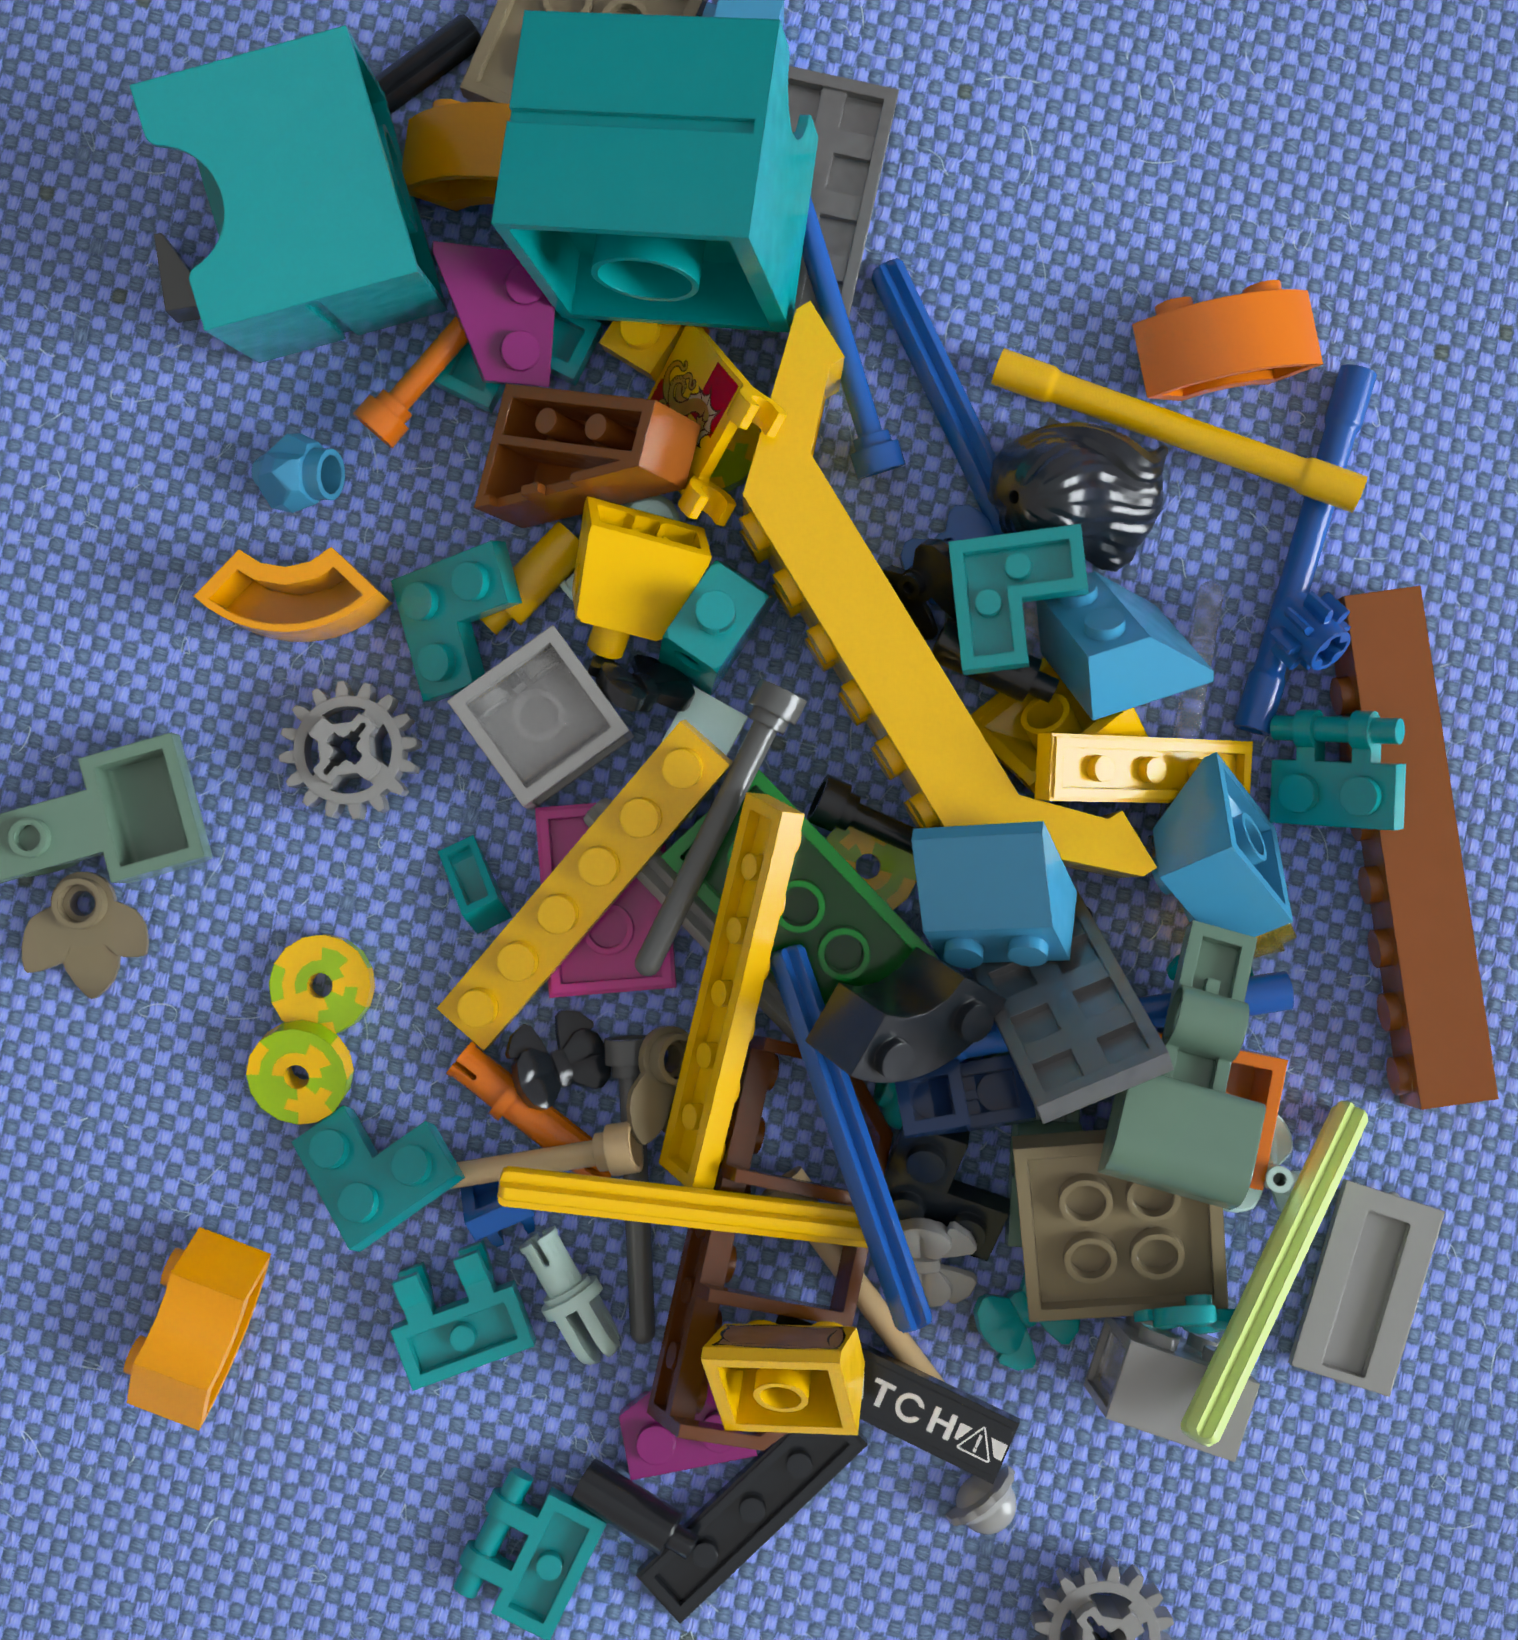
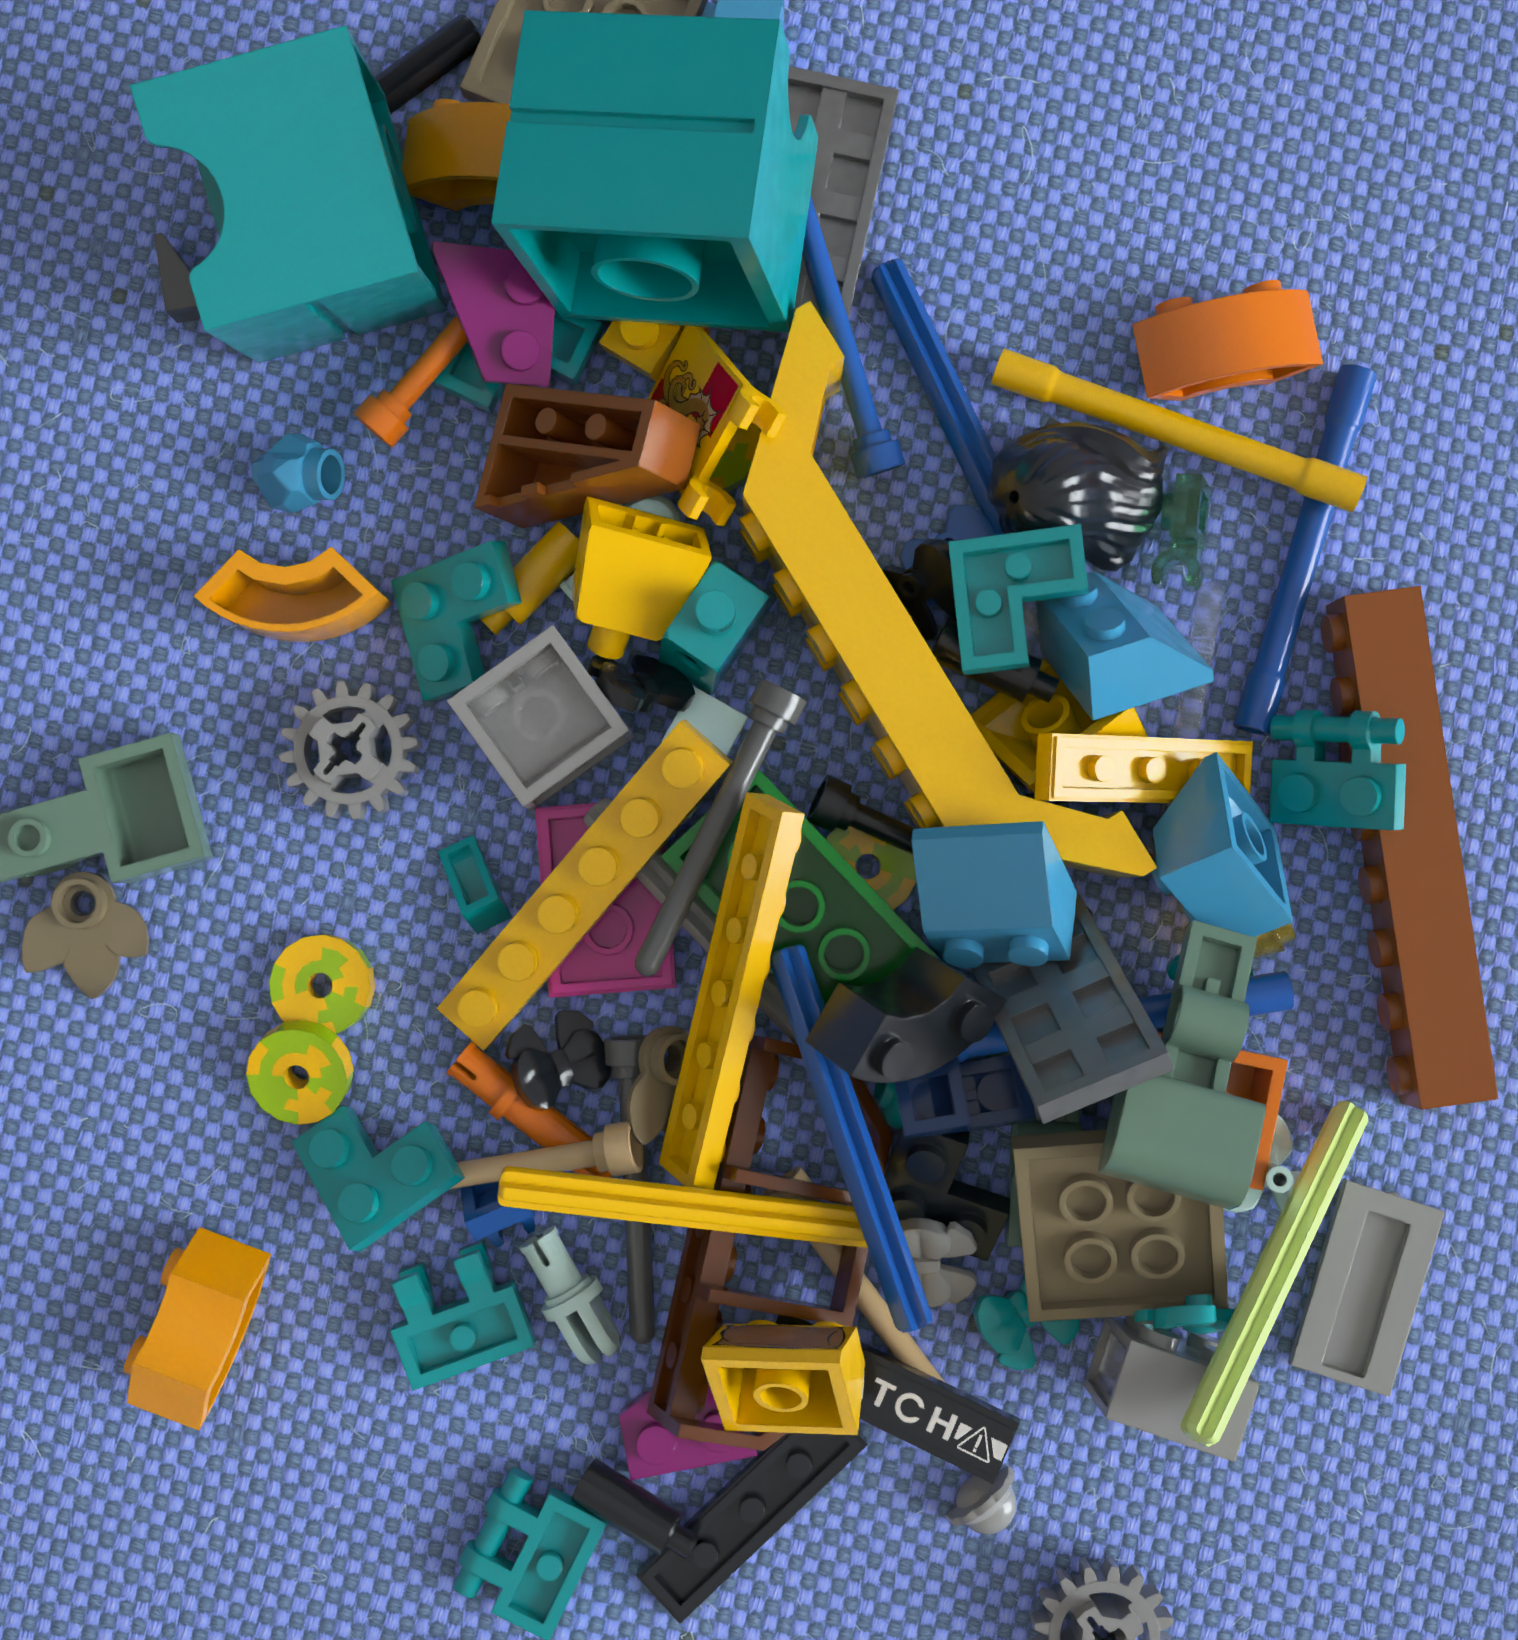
blue gear [1268,591,1351,671] -> none
none -> plate [1151,473,1211,591]

